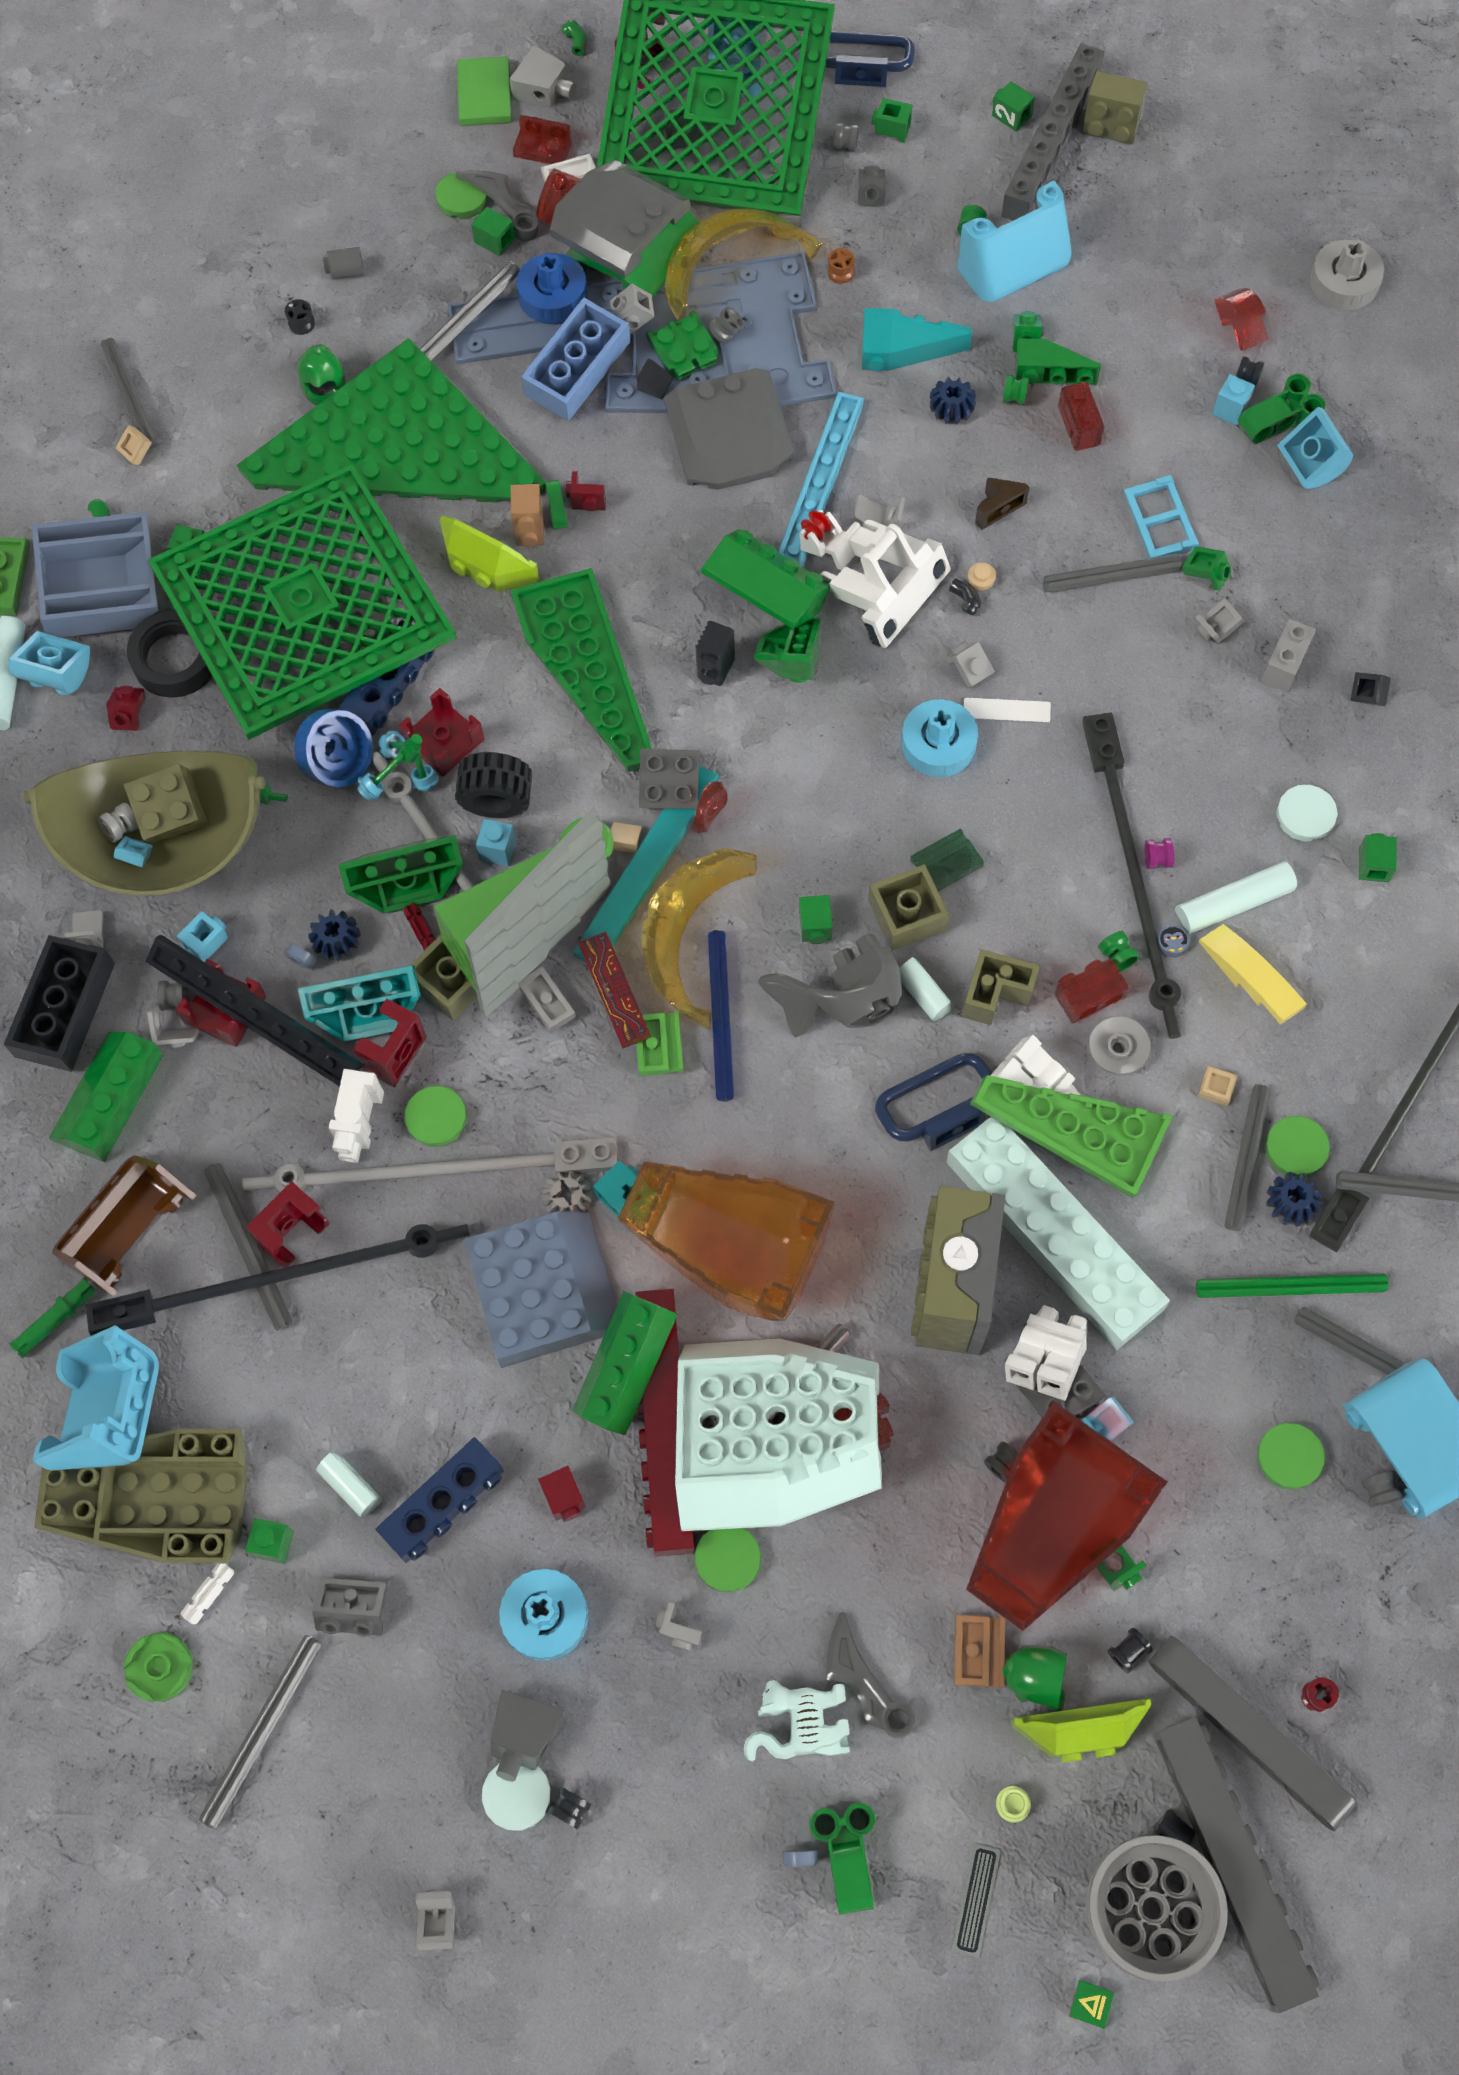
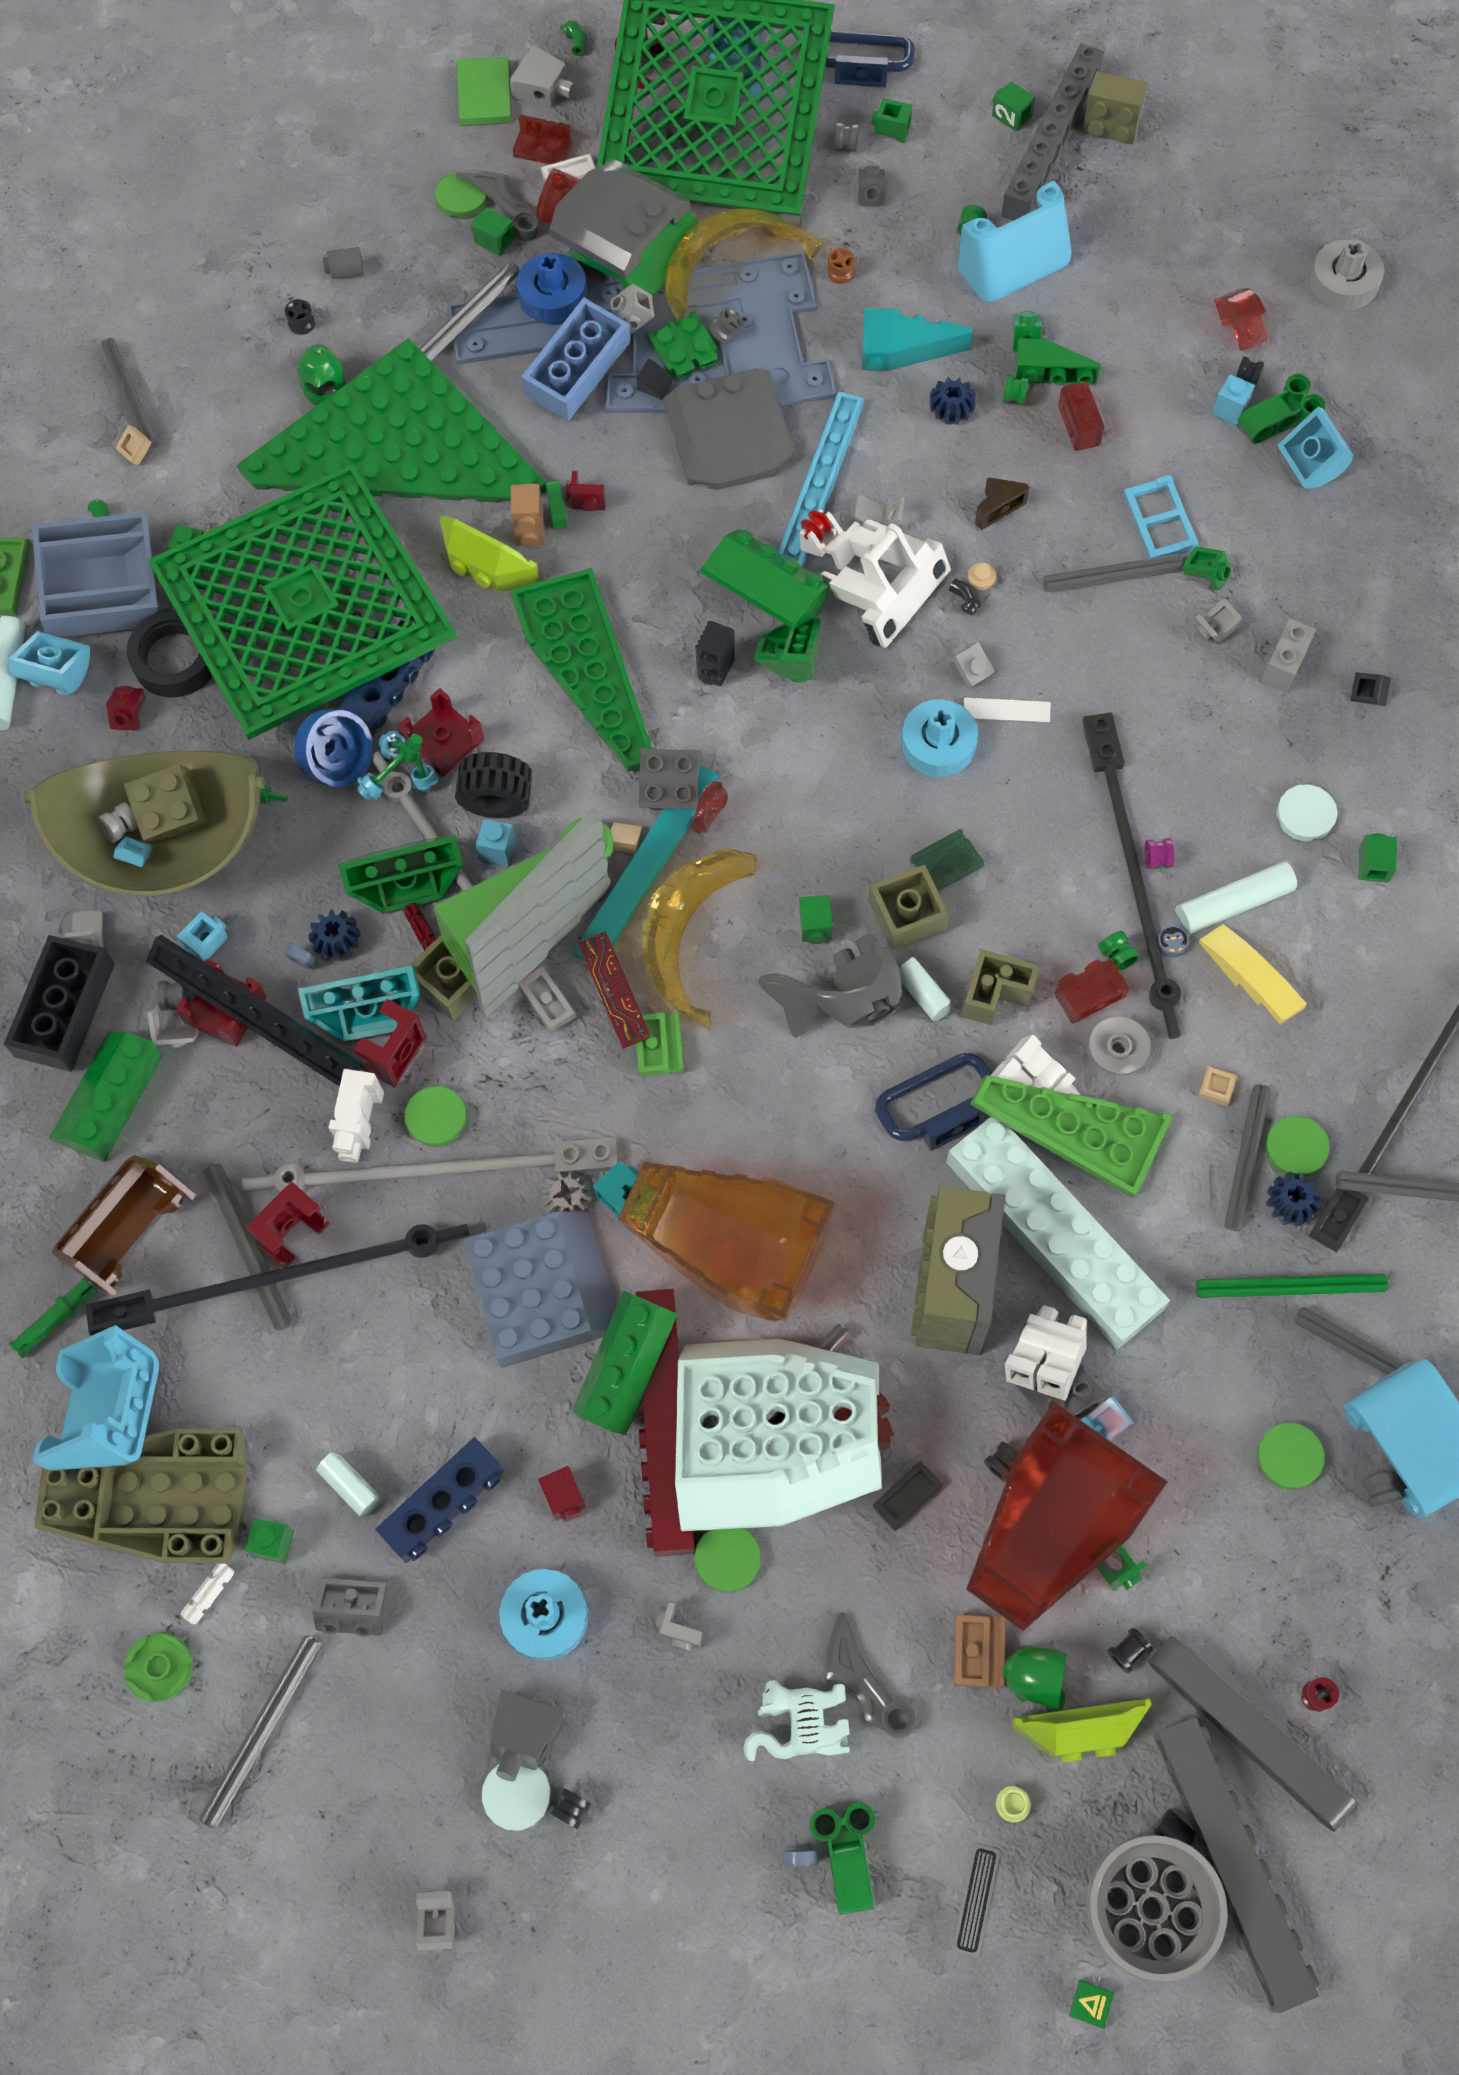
clear blue axle [708,930,734,1102] -> none
none -> pearl dark grey tile [872,1461,943,1531]

